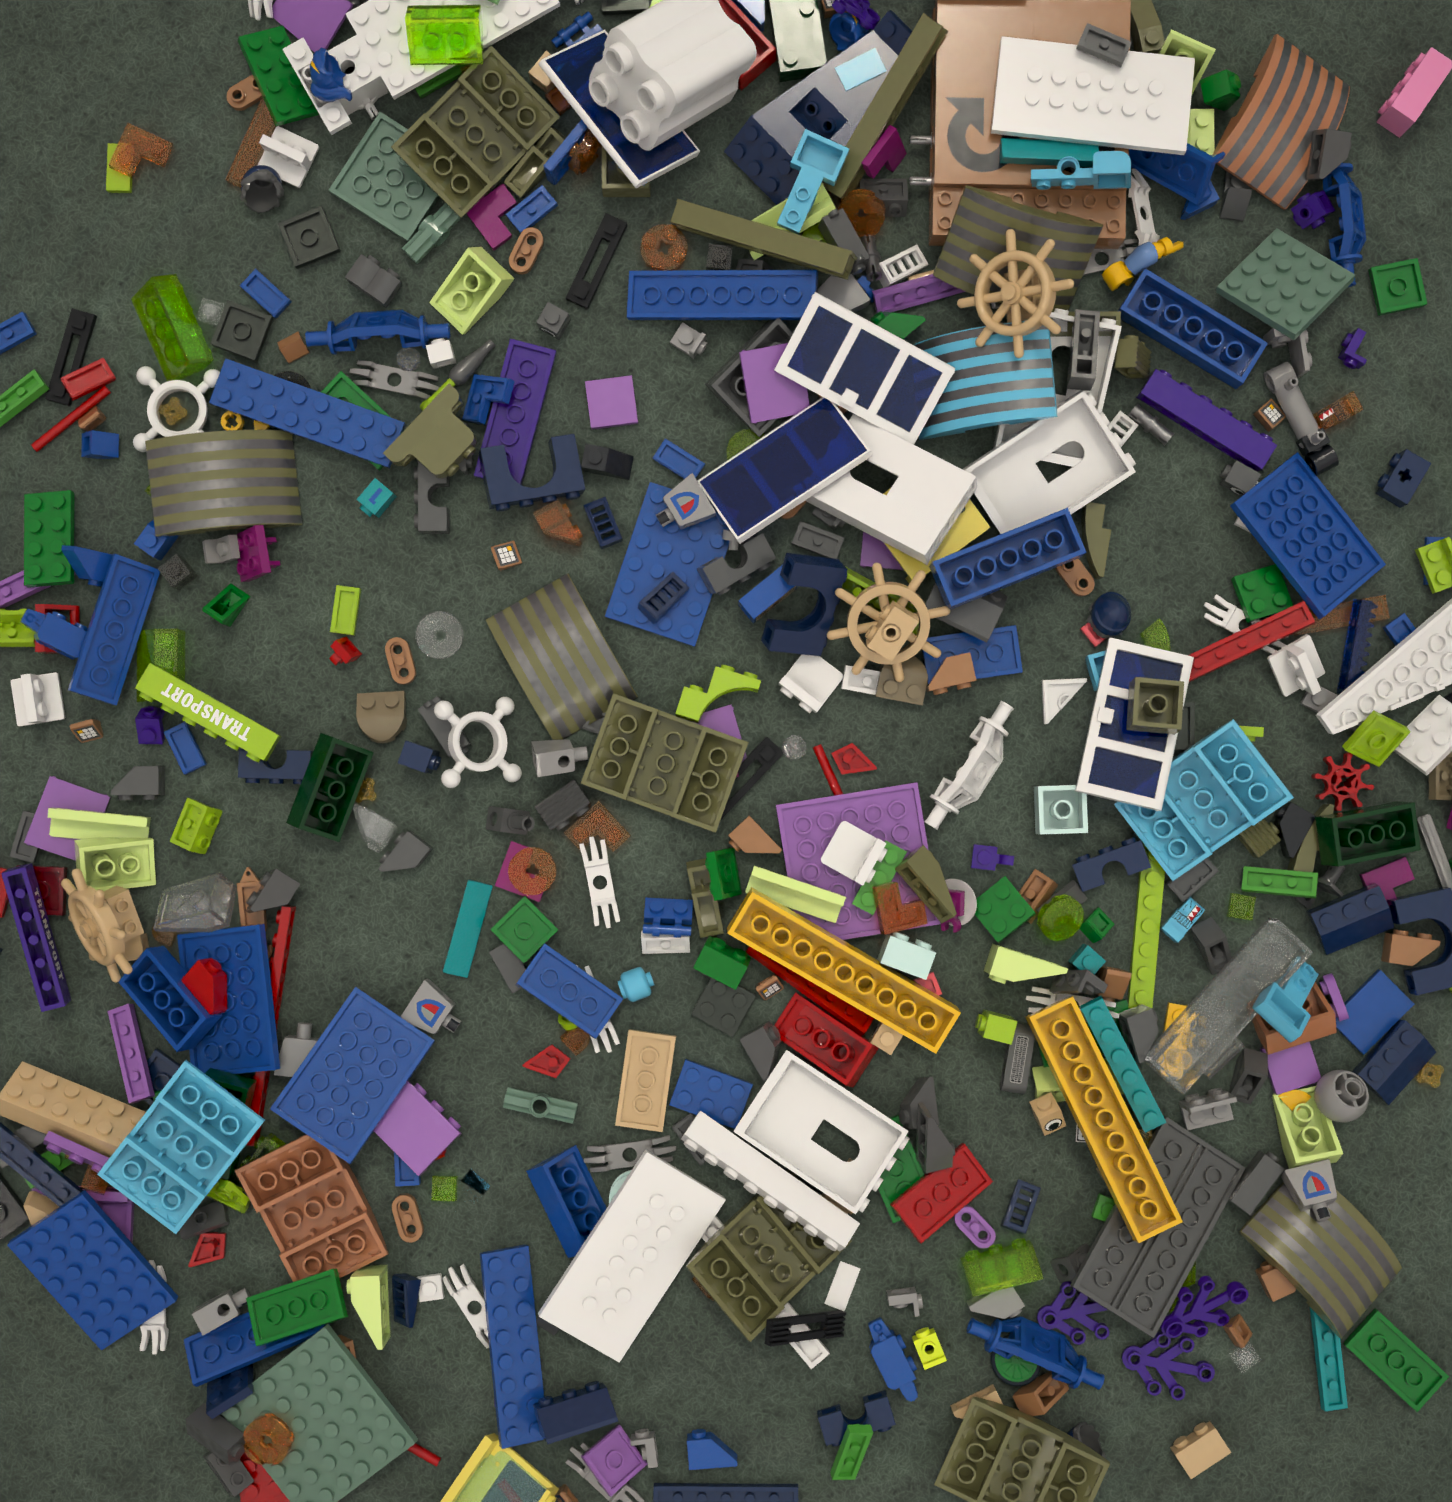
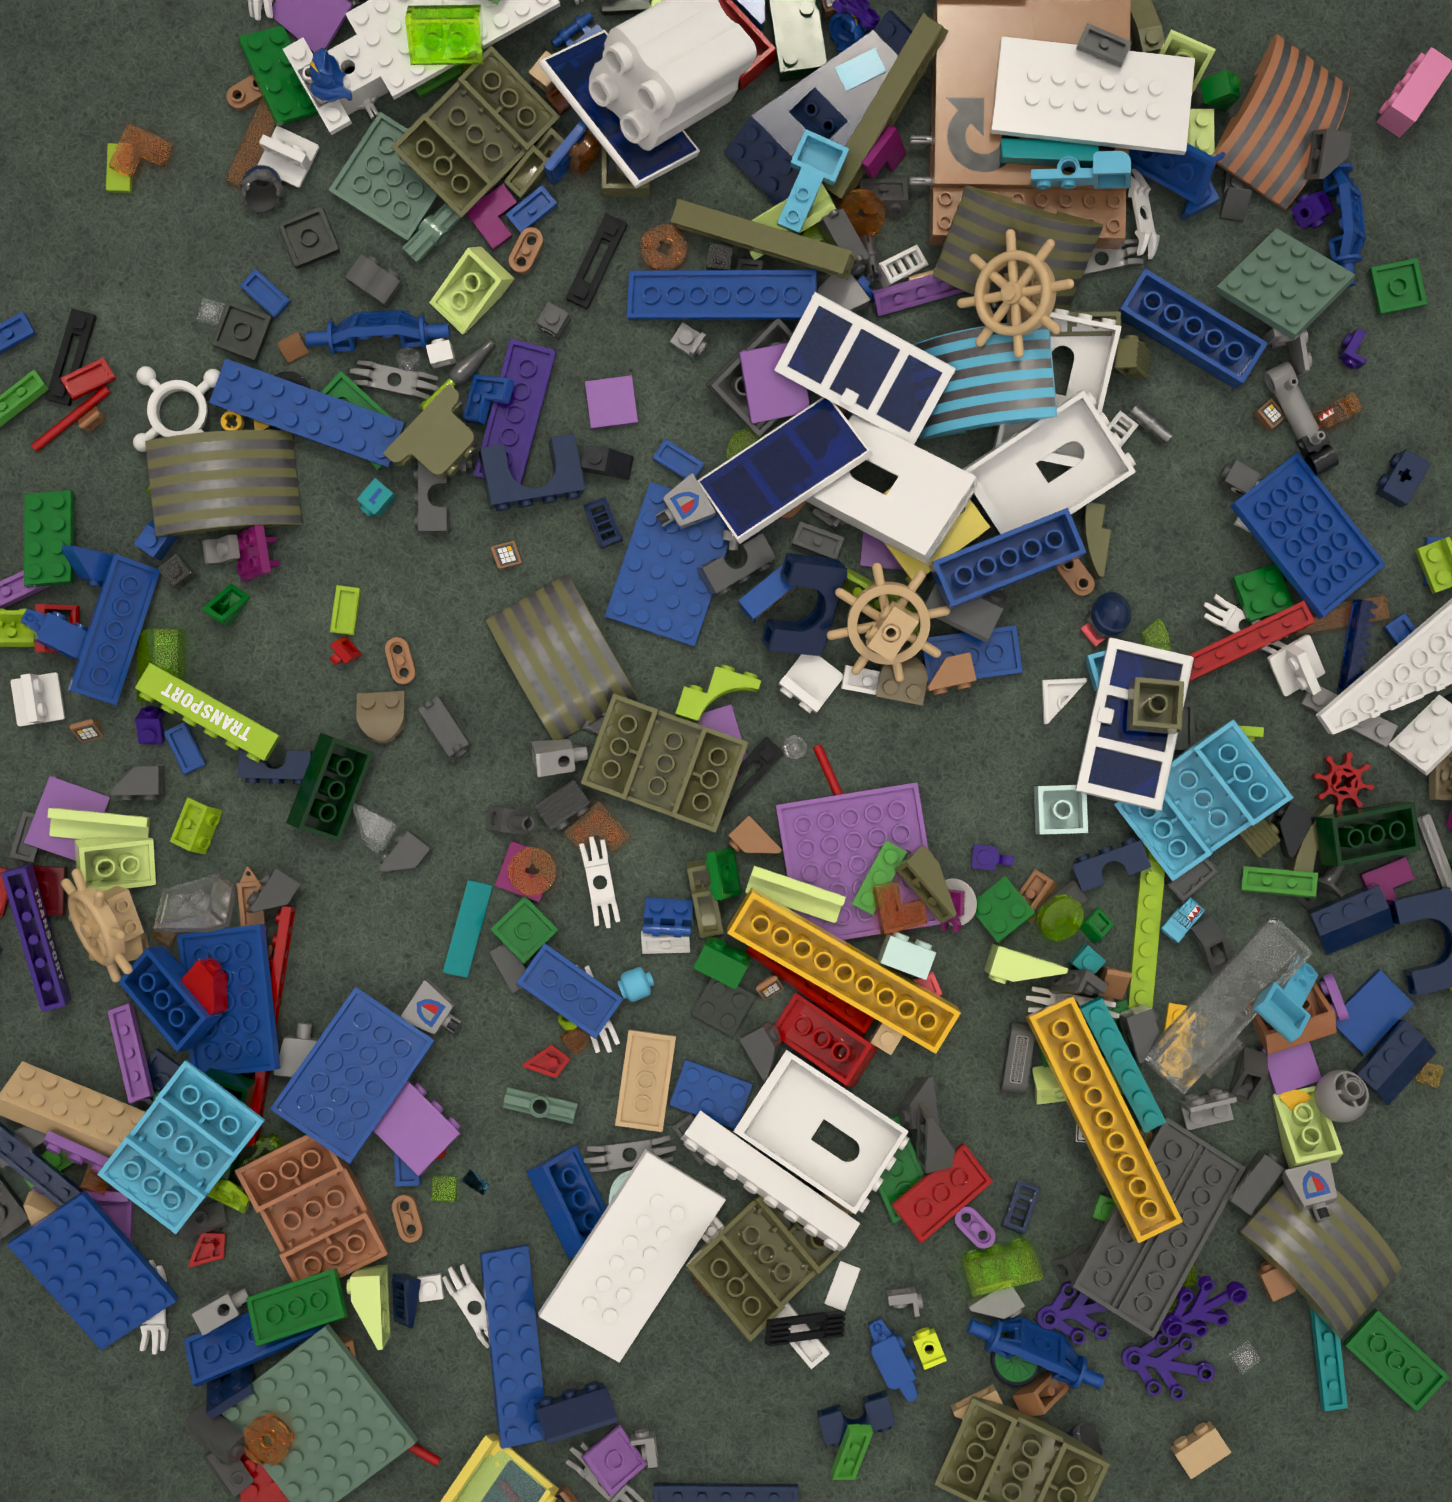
blue brick [81,430,119,459] -> none
clear neon green slope [131,274,214,382] -> none
clear yellow plate [159,397,187,425] -> none
clear yellow plate [355,778,377,803] -> none
dark blue brick [398,741,441,774] -> none
clear dish [416,611,464,659] -> none
white piece [434,697,522,788] -> none
clear orange slope [533,500,583,547] -> none
dark blue slope [638,572,689,624] -> none
blue slope [687,1429,737,1470] -> none
white bracket [821,821,888,885] -> none
red piece [831,743,877,775] -> none
green slope [870,311,926,350] -> none
white plate [924,701,1014,830] -> none
lime brick [975,1009,1018,1045] -> none
tan brick [1029,1092,1066,1136] -> none
dark grey slope [1067,309,1100,391] -> none
piece [1102,237,1184,291] -> none
dark purple brick [1136,369,1277,472] -> none
medium nougat slope [1222,1314,1253,1348] -> none
clear neon green tile [1227,893,1256,920] -> none
lime tile [1342,710,1411,767] -> none
medium nougat slope [1381,929,1440,966] -> none

